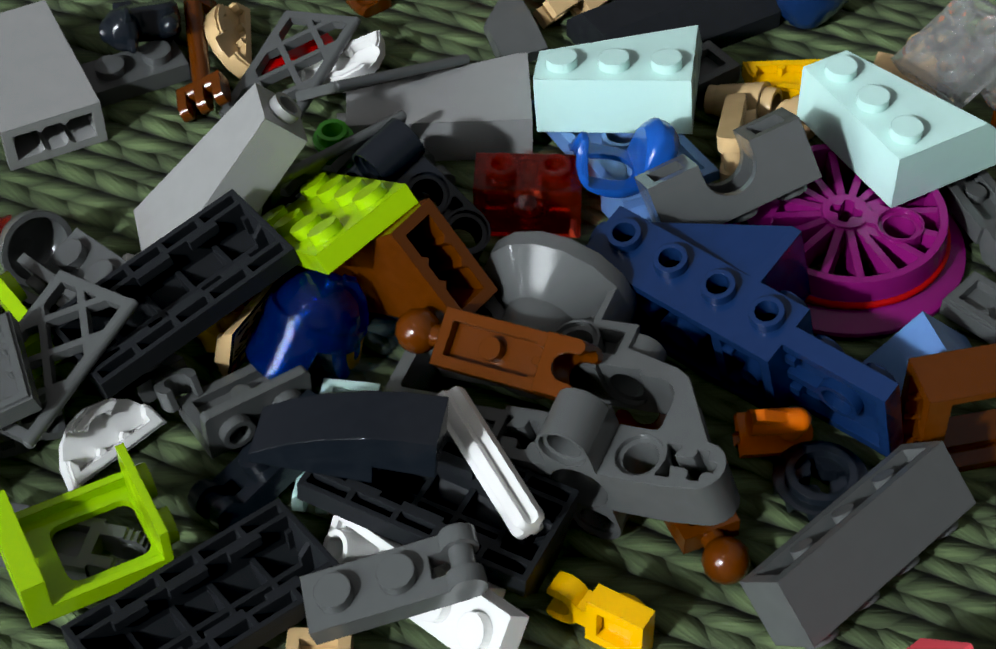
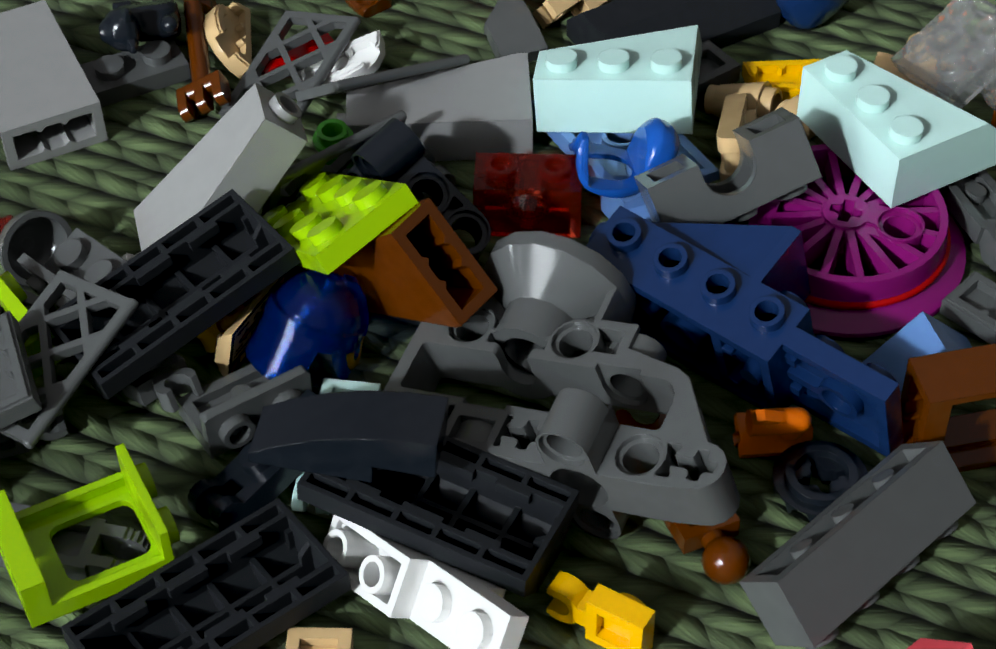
white plate [59,398,166,491] -> none
dark grey plate [300,522,489,645] -> none
reddish brown plate [395,306,604,401] -> none
white axle [437,386,544,539] -> none

